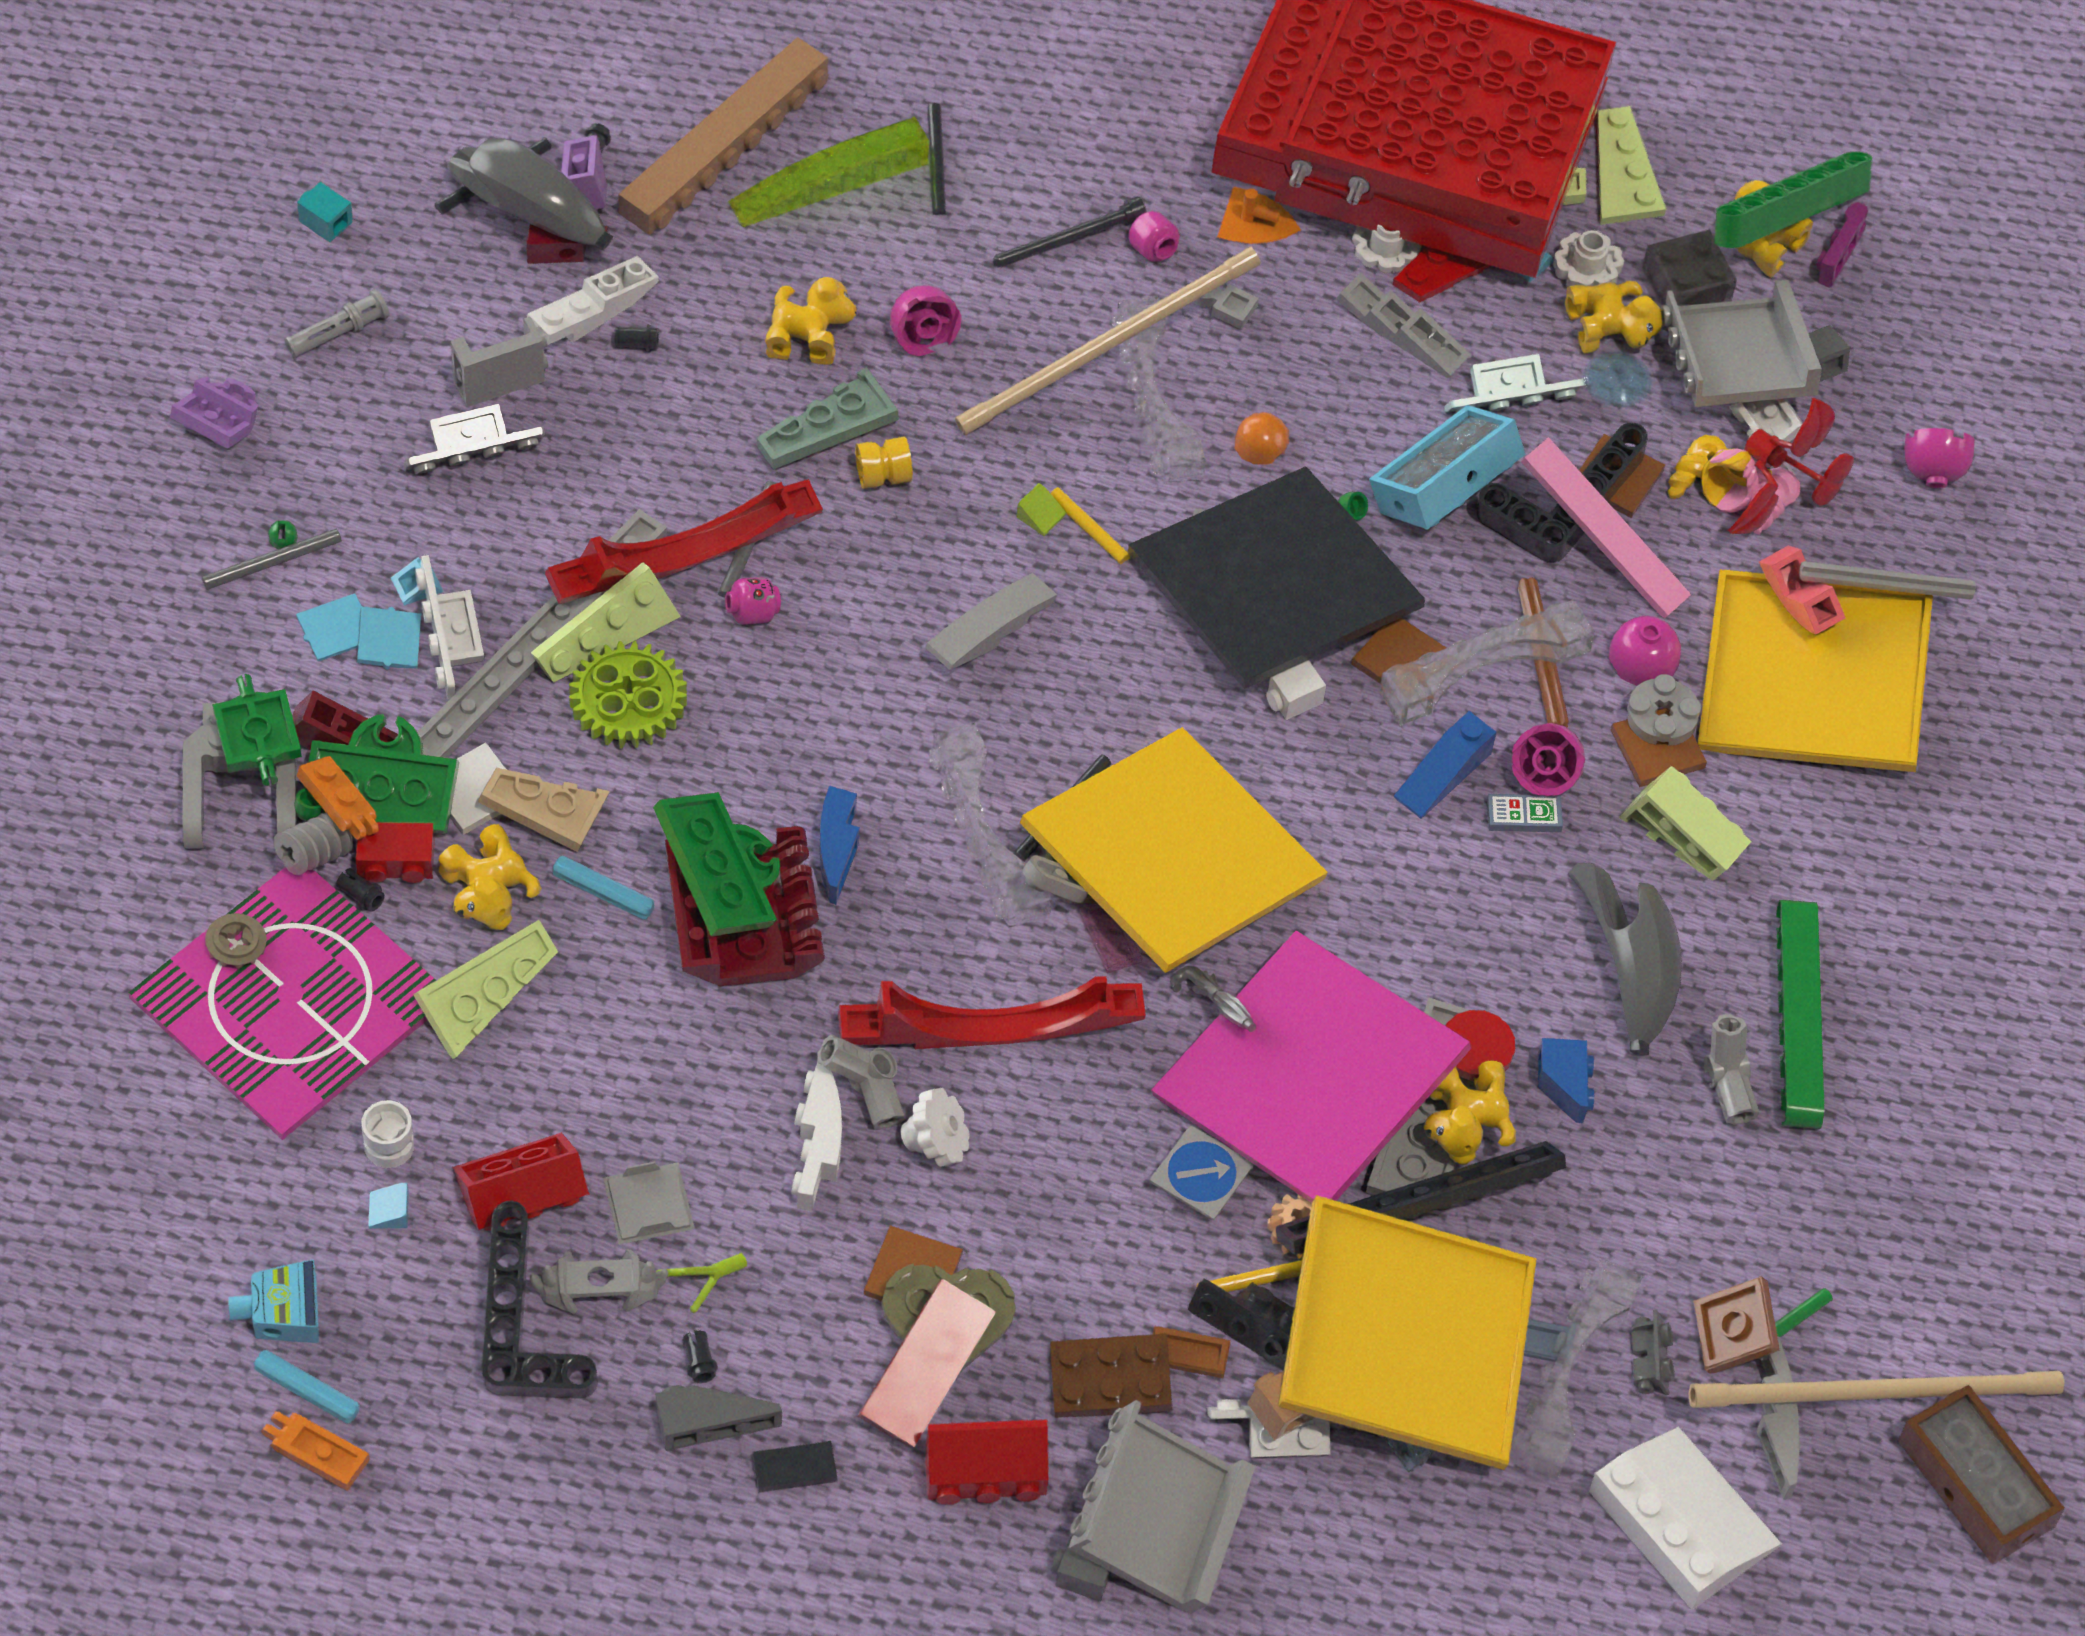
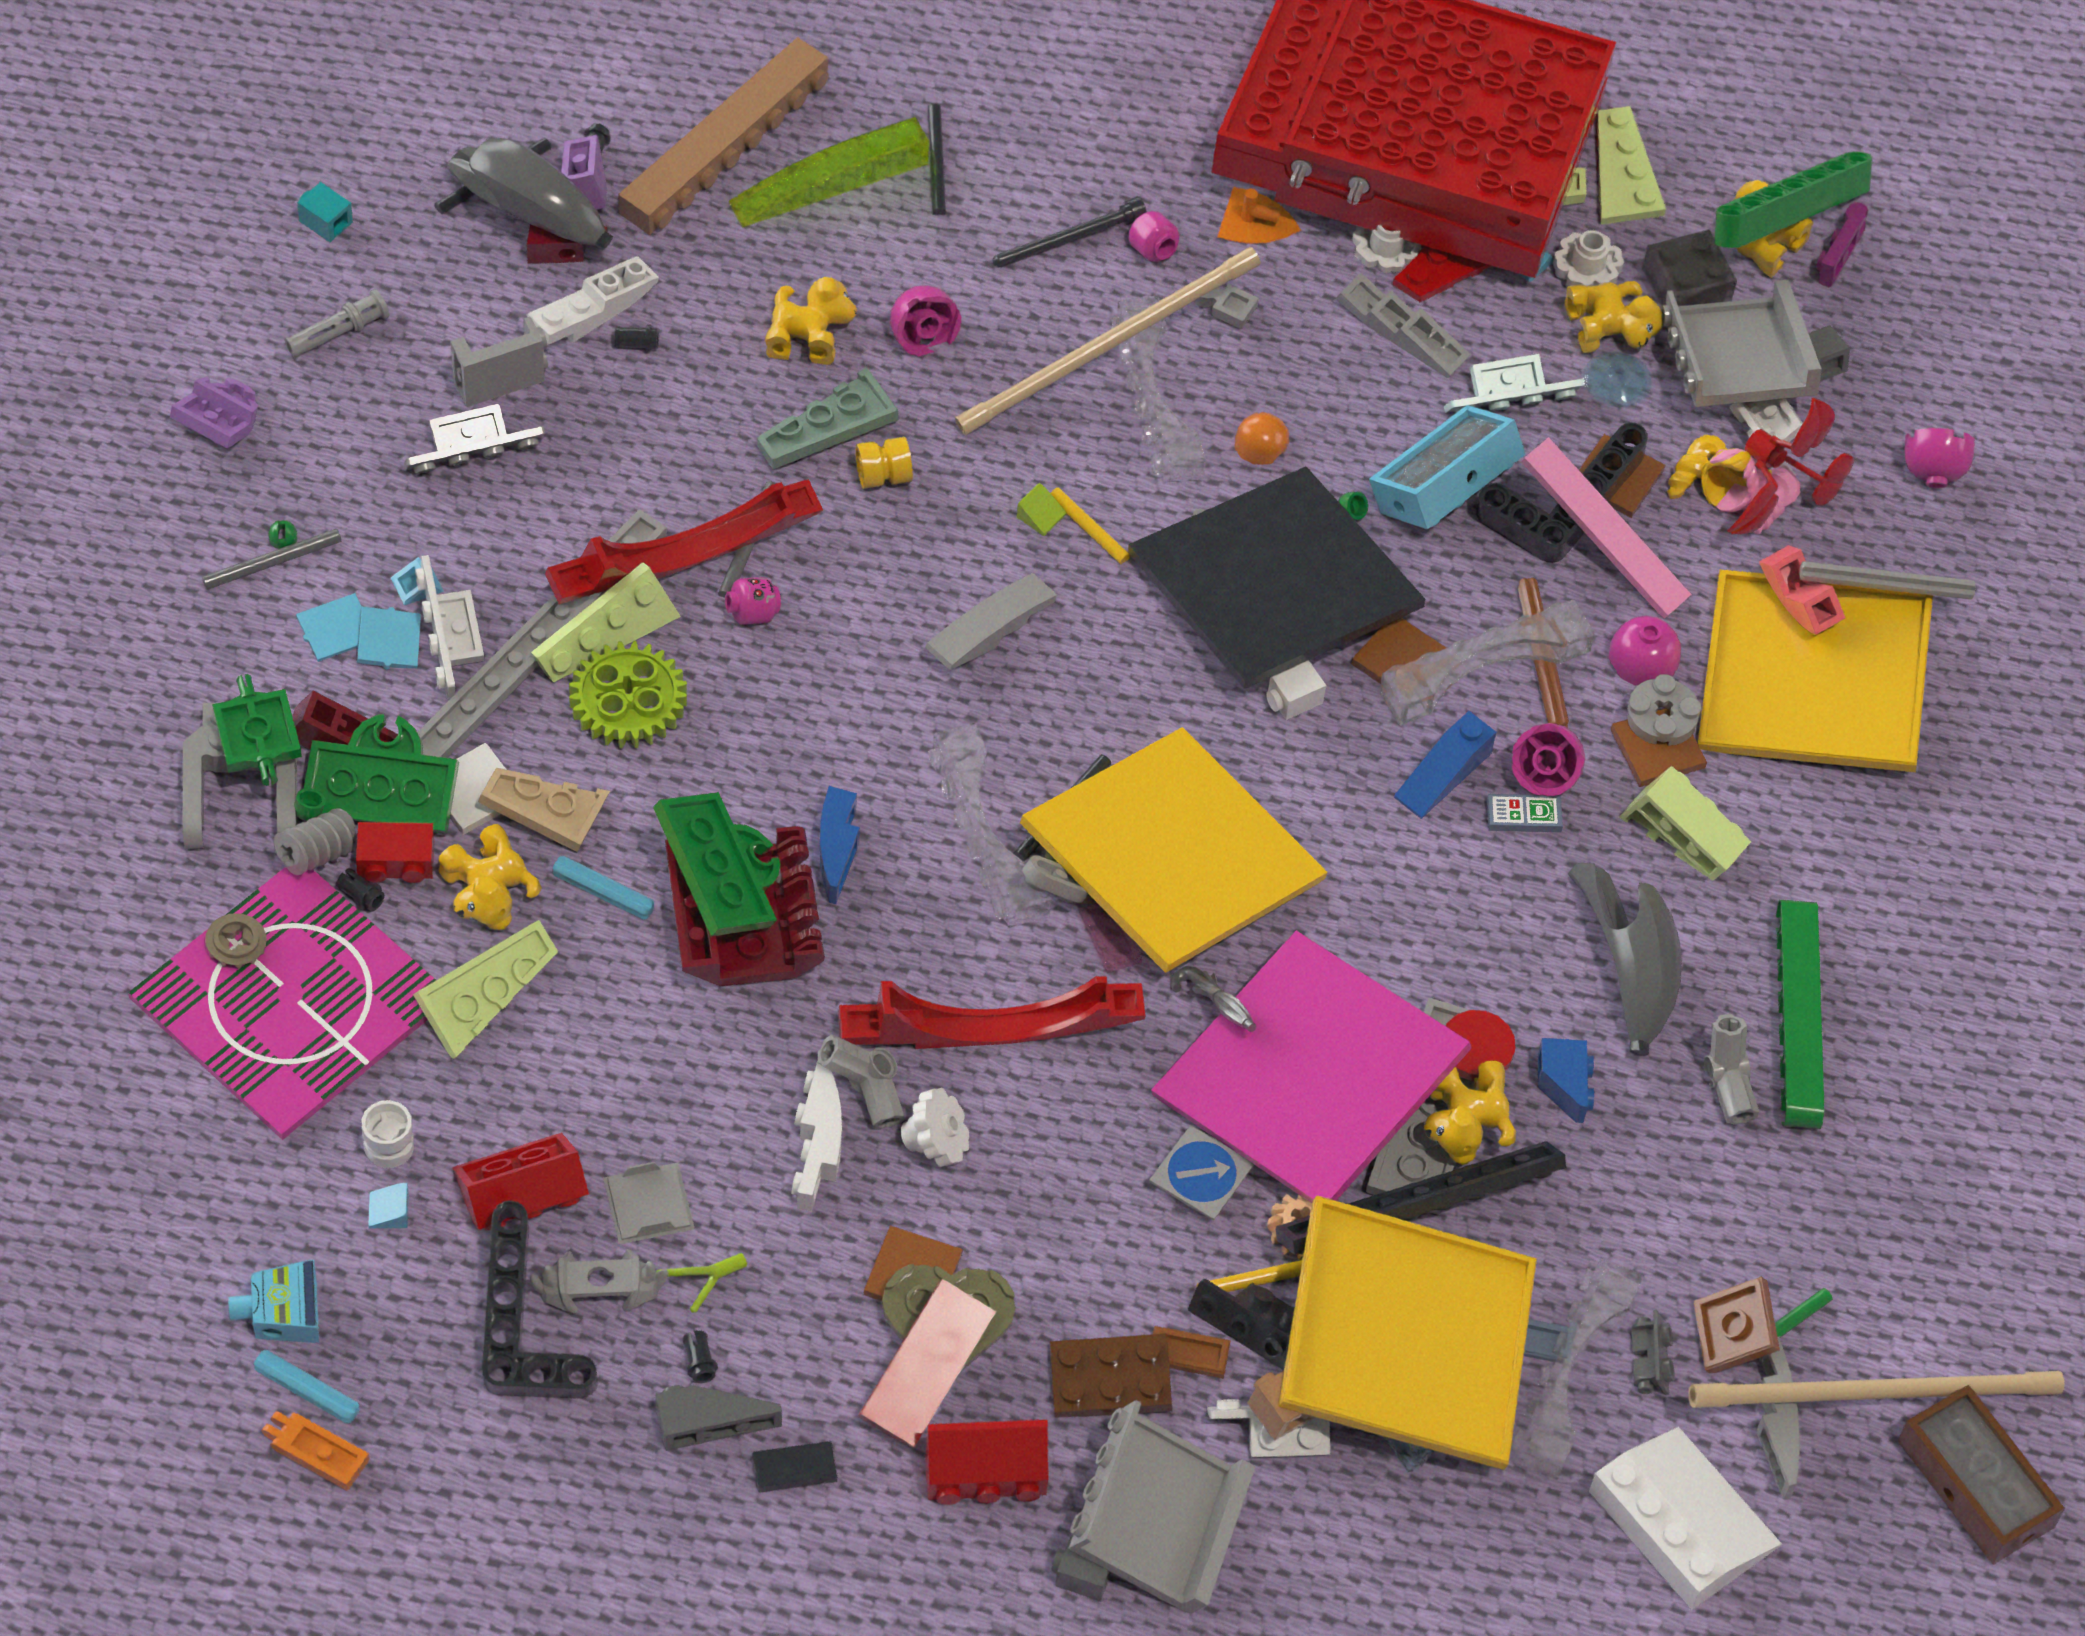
orange hinge [296,756,379,839] -> none

